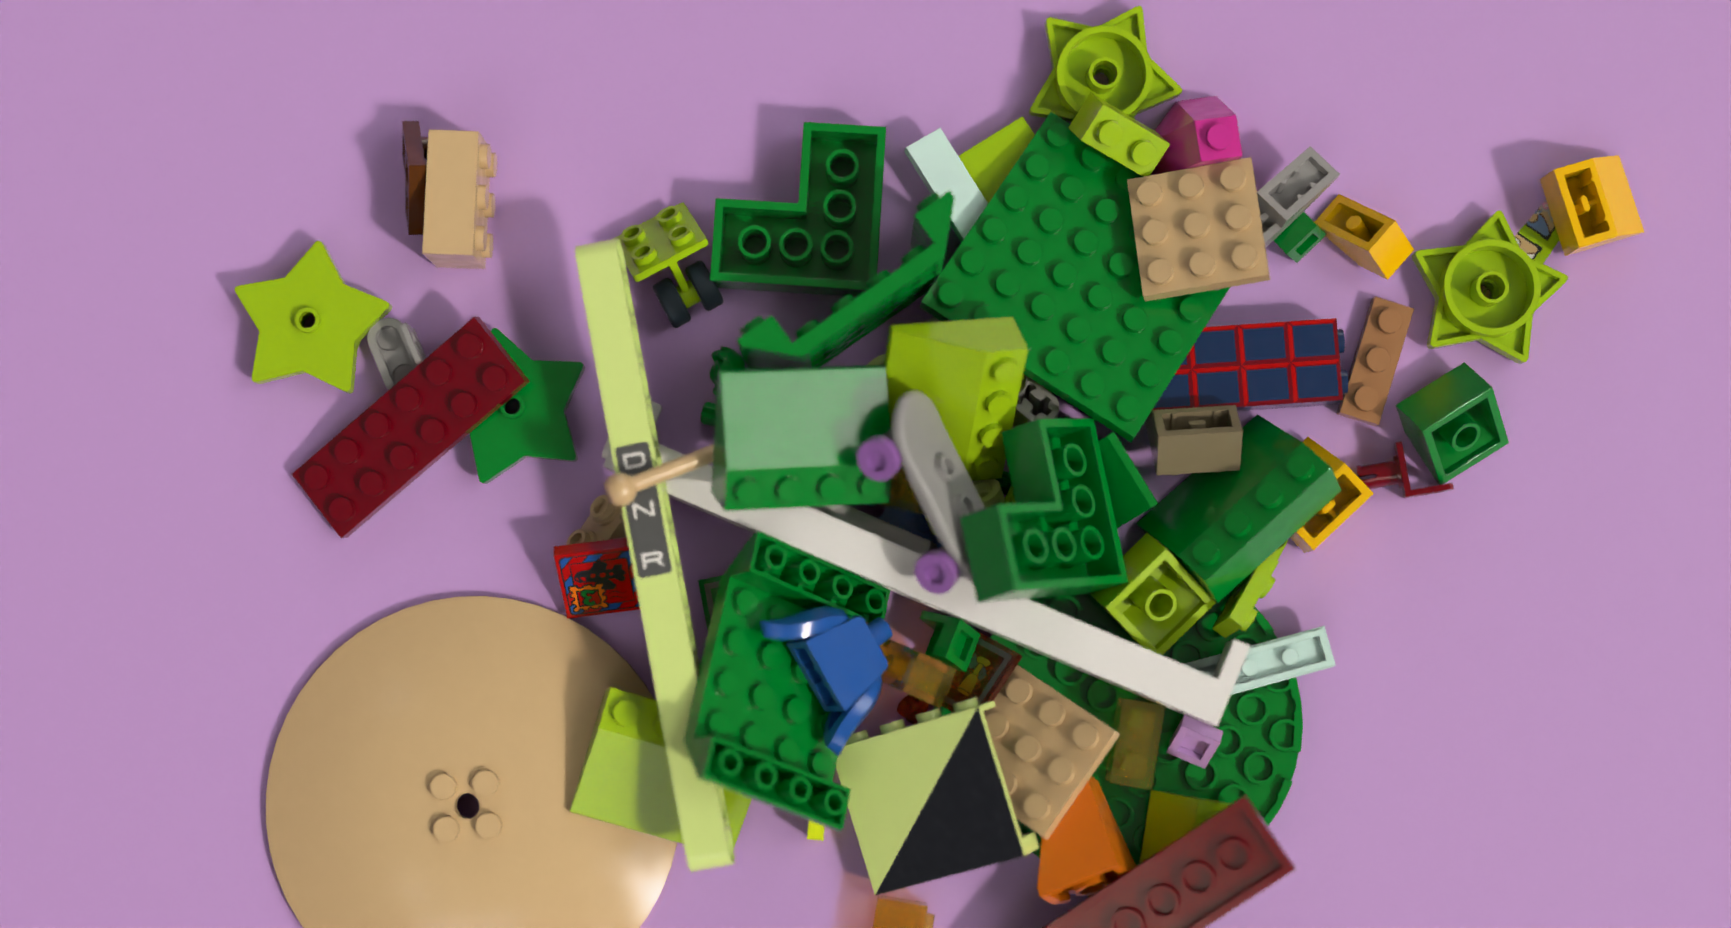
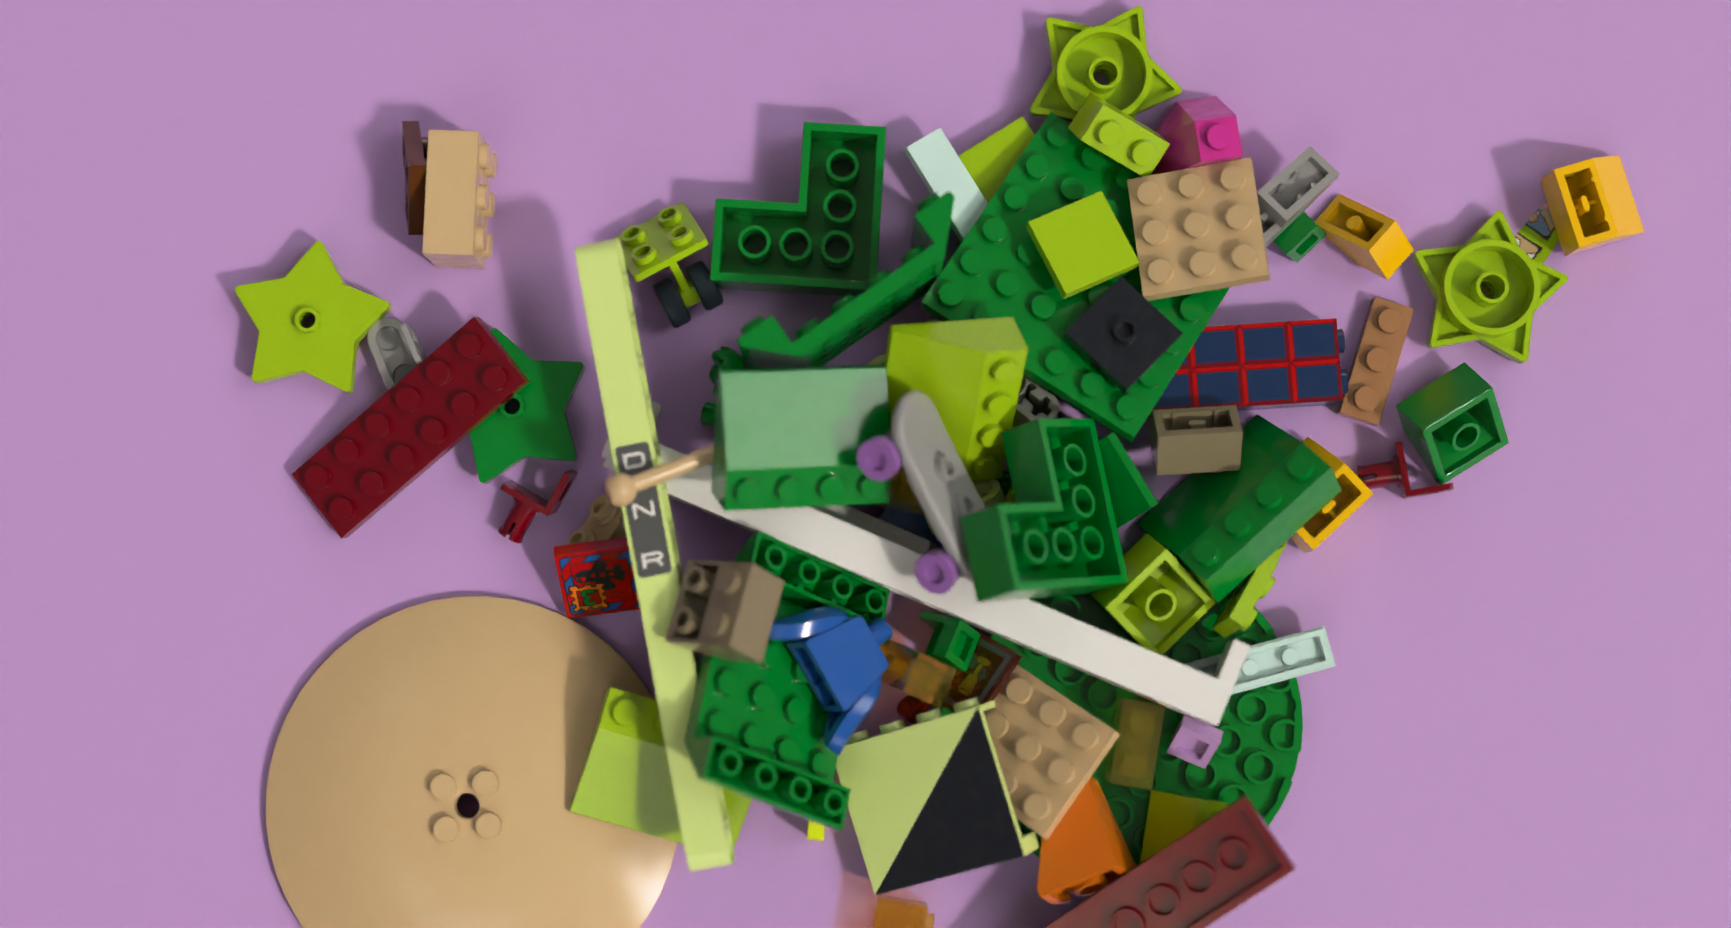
none -> dark red bracket [498,469,578,543]
none -> dark tan slope [665,560,785,664]
none -> lime tile [1026,191,1140,299]
none -> black plate [1063,277,1183,394]

